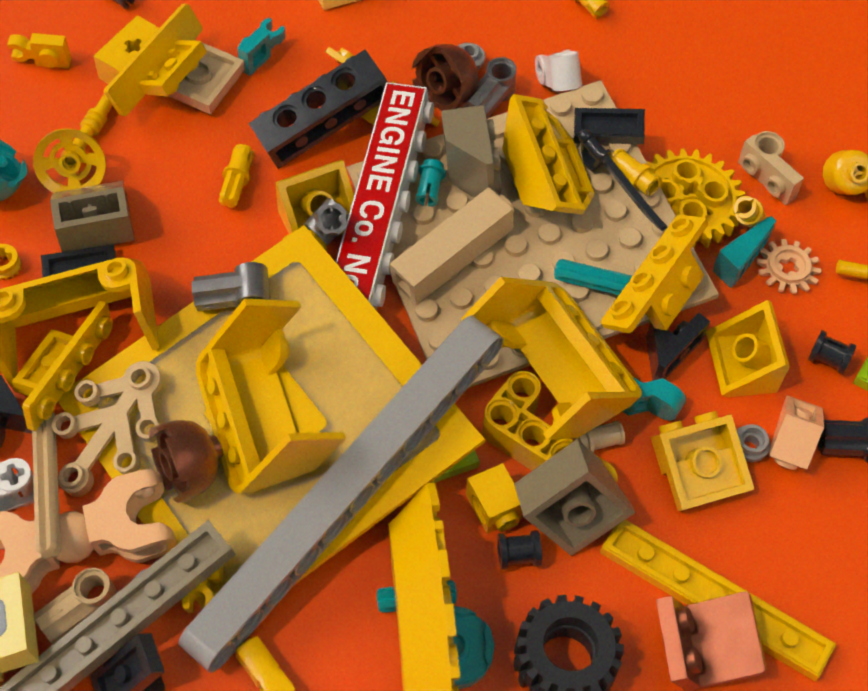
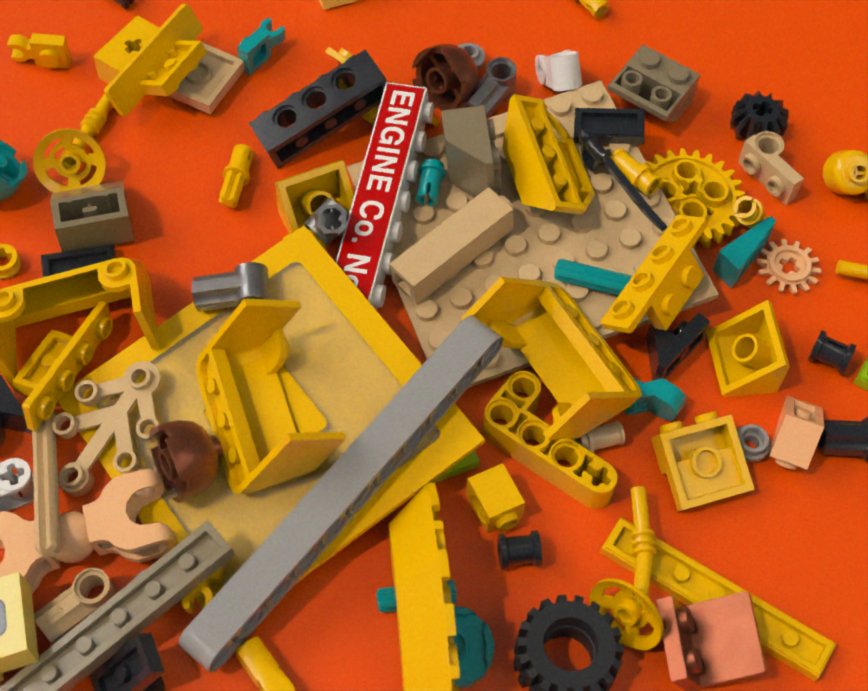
dark tan slope [514,439,635,556] -> none
none -> yellow dish [589,486,664,650]
none -> dark tan slope [607,44,701,122]
none -> black gear [730,90,789,140]

